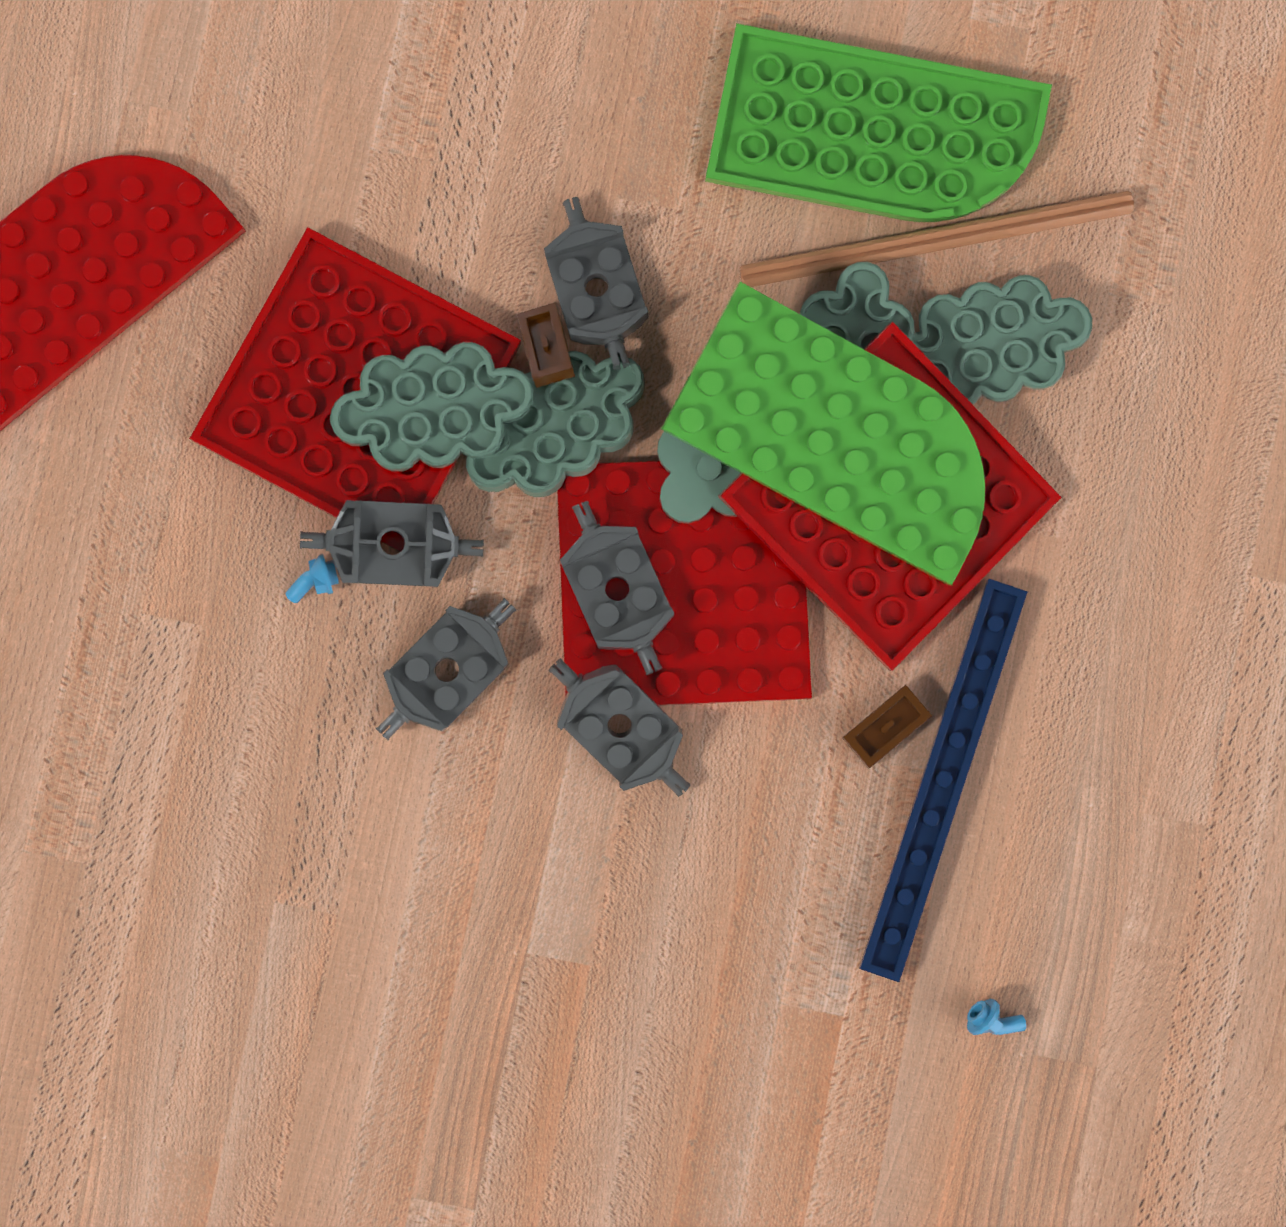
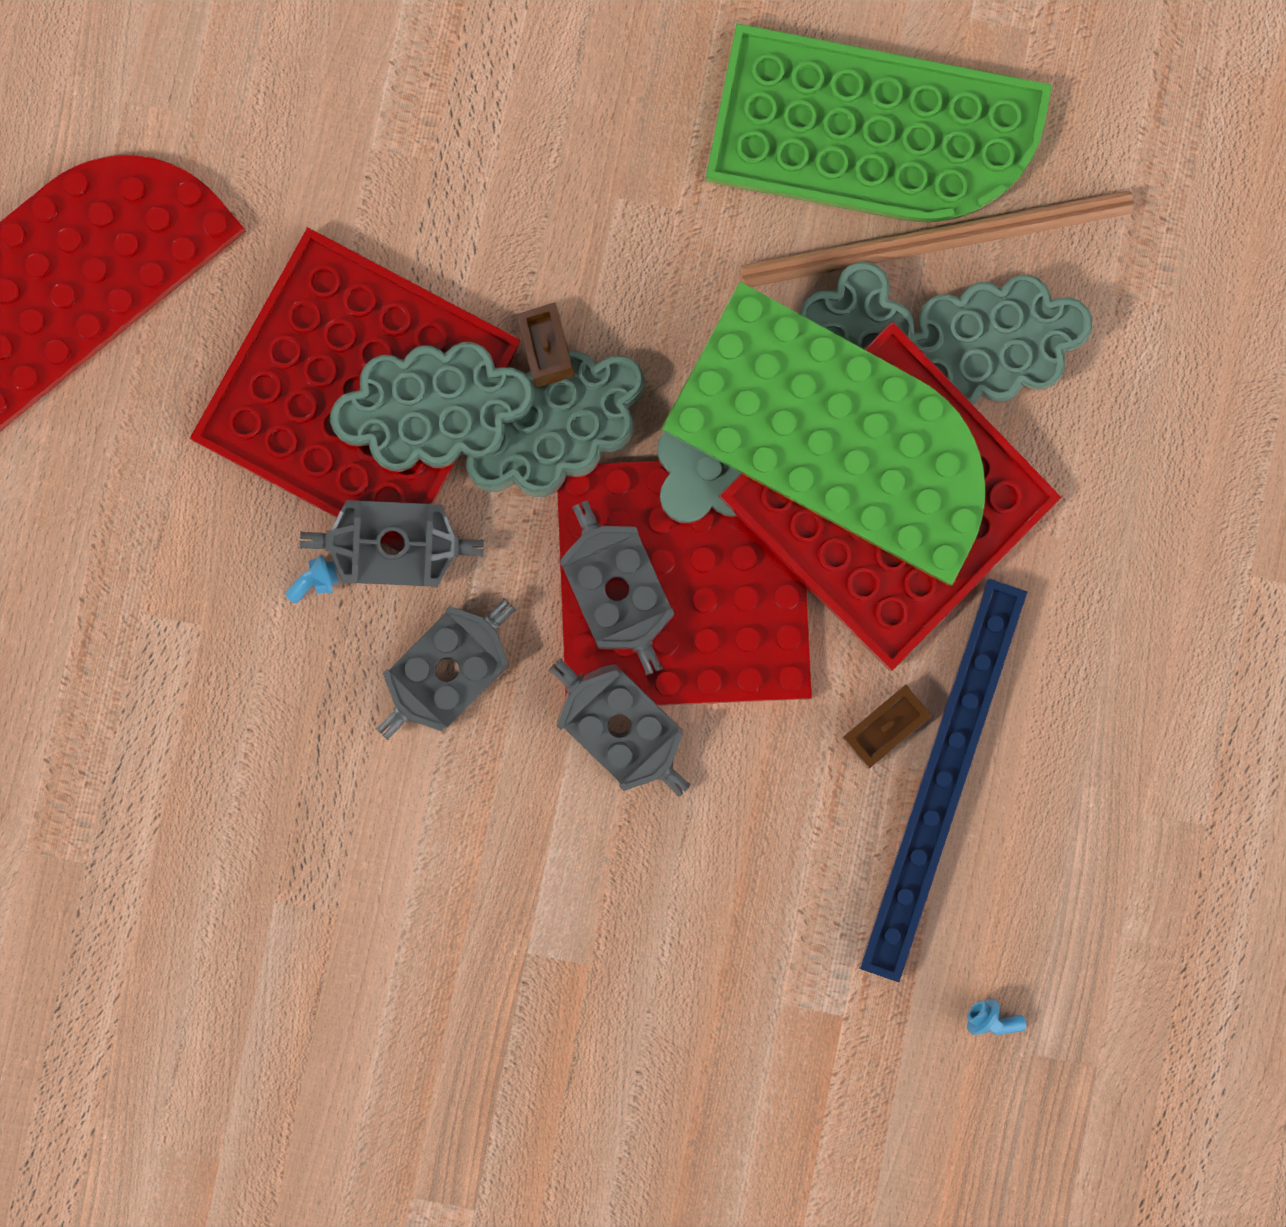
dark grey plate [544,197,649,370] -> none

